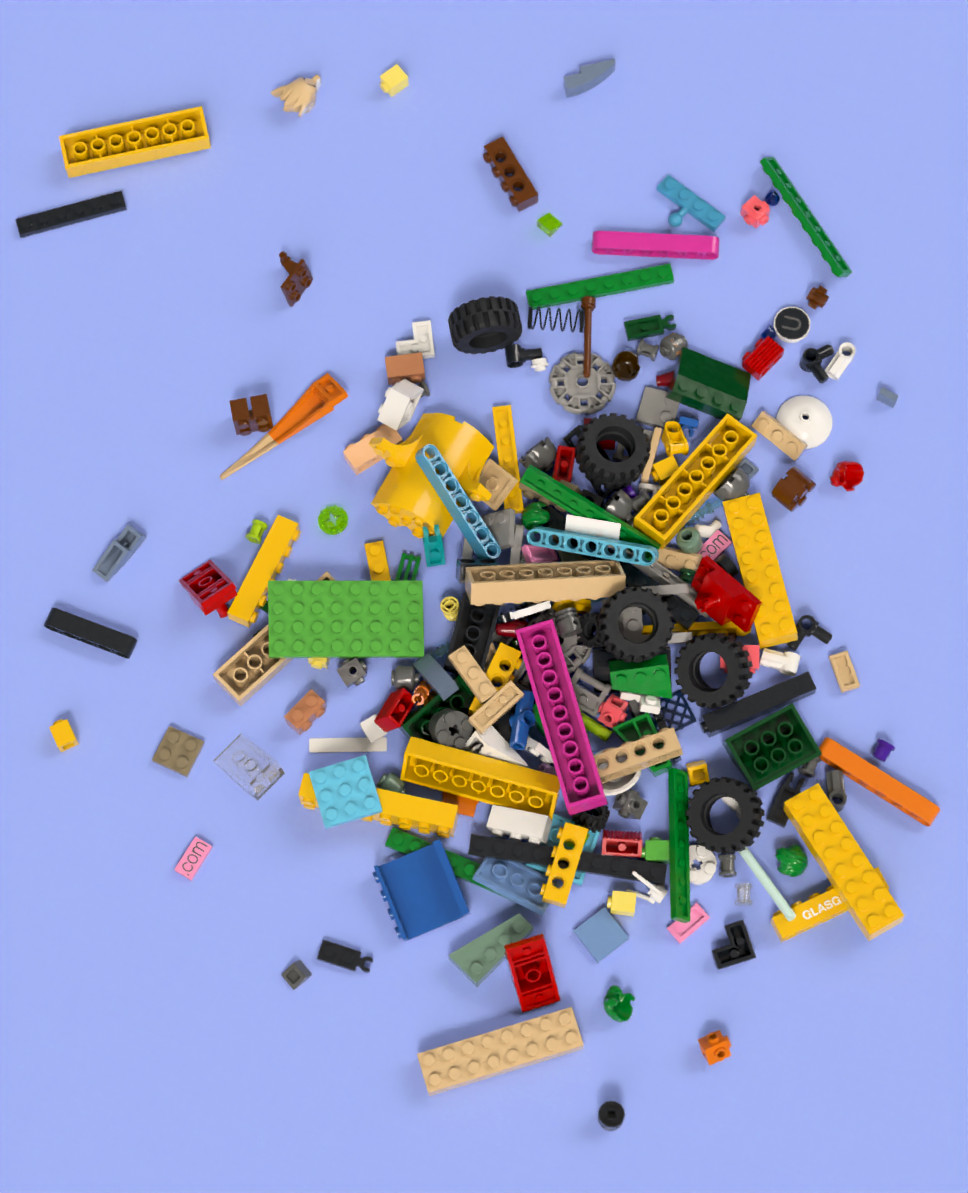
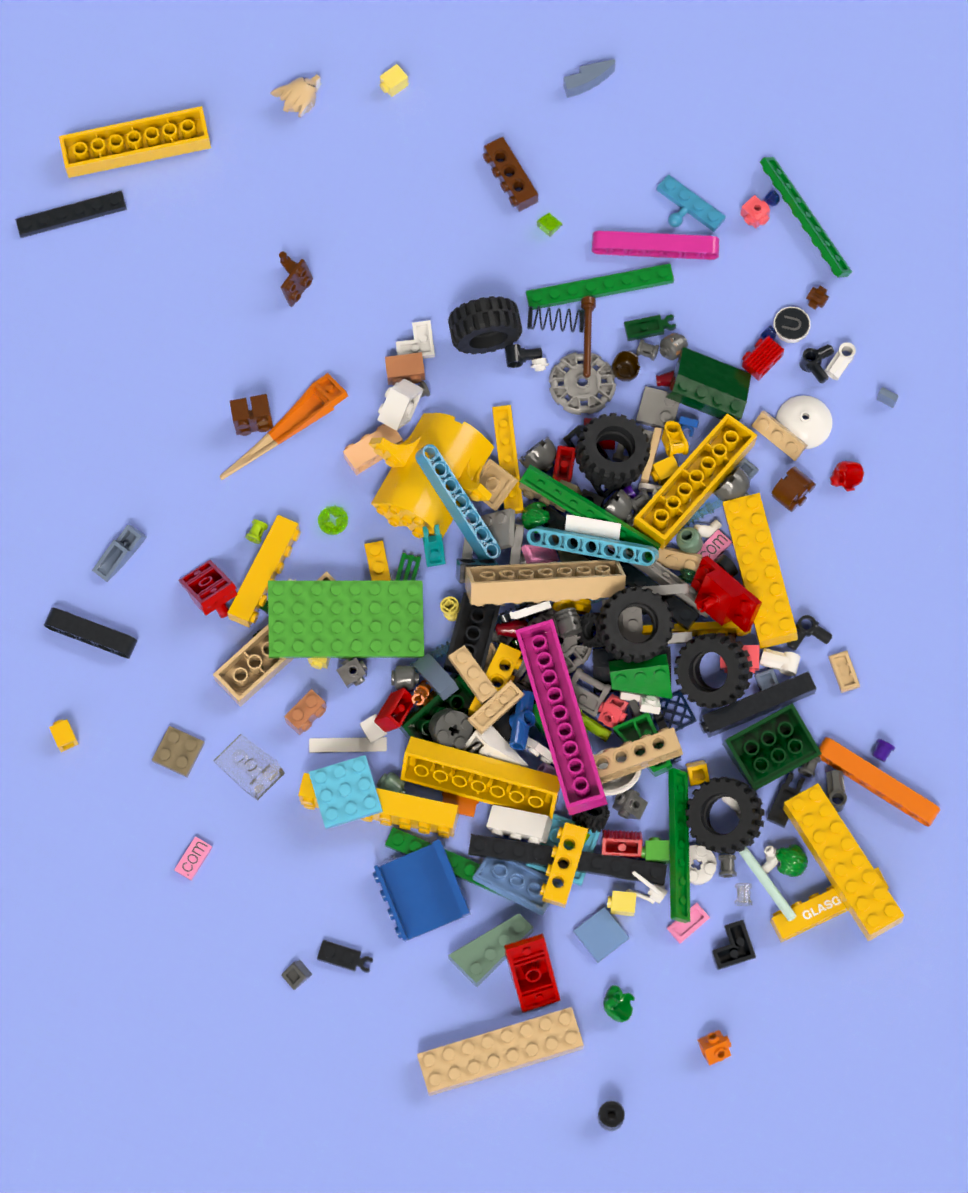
none -> sand blue tile [754,668,779,691]
none -> white arm [761,845,778,874]

